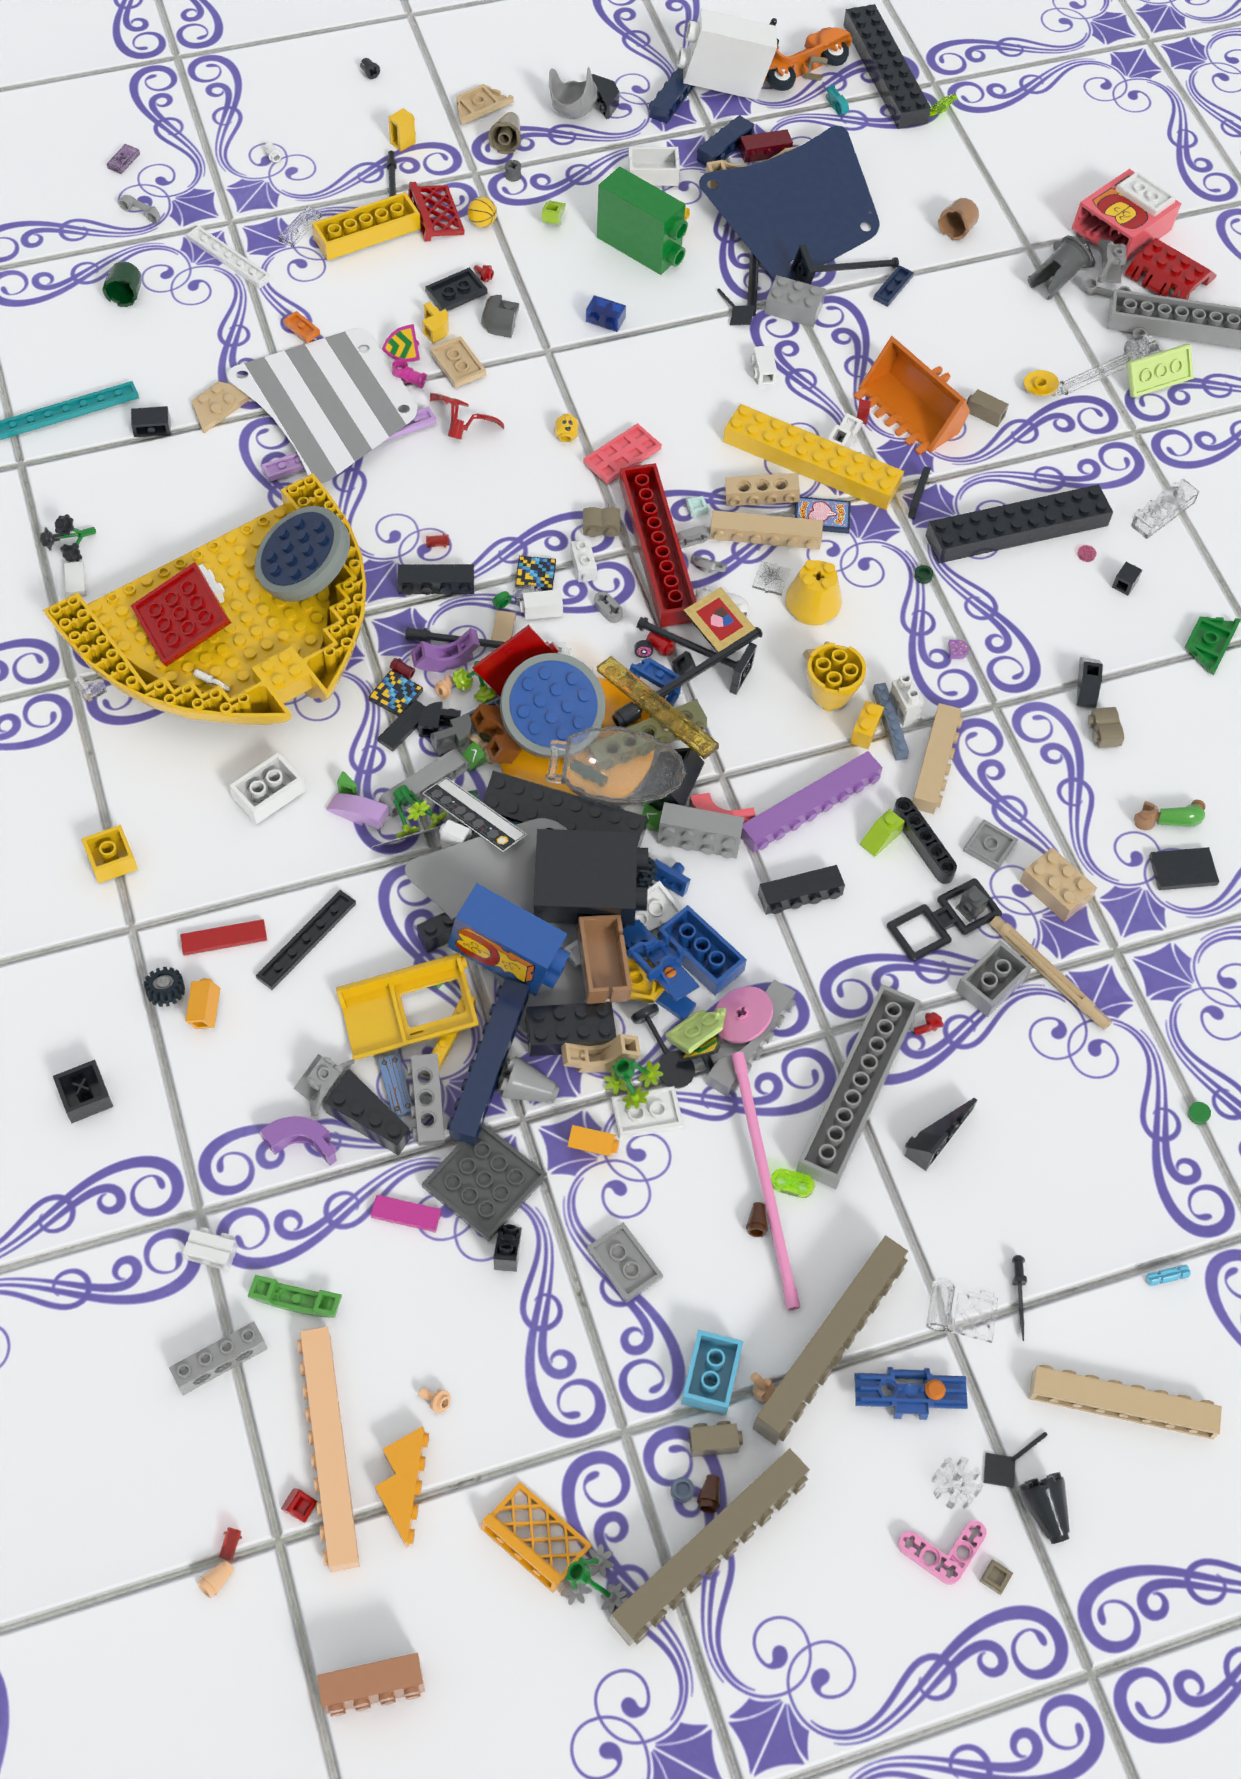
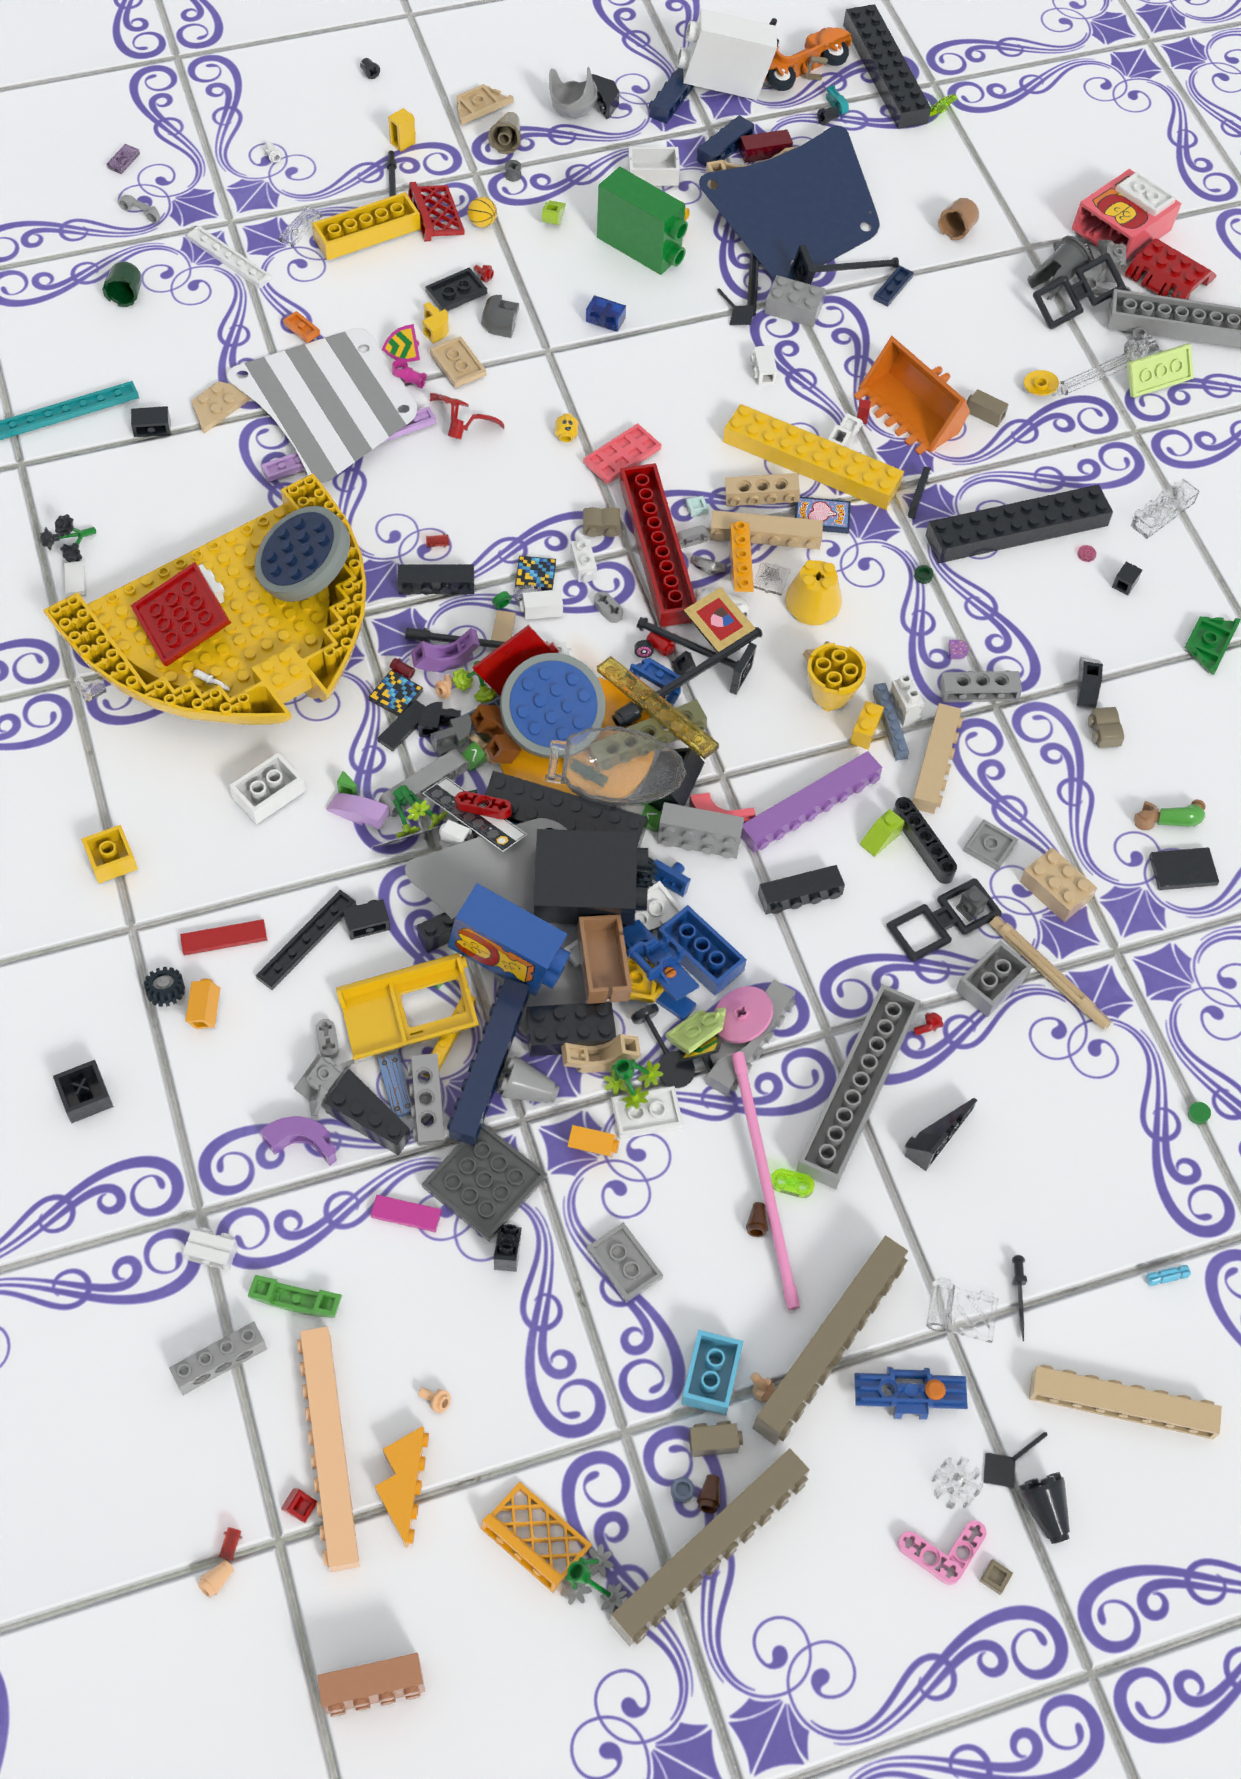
none -> light grey beam [316,1019,339,1060]
none -> black brick [343,899,391,940]
none -> red beam [455,791,512,819]
none -> light orange slope [729,521,754,592]
none -> black bush [817,106,839,125]
none -> light grey brick [939,670,1022,703]
none -> black bar [1033,253,1126,329]

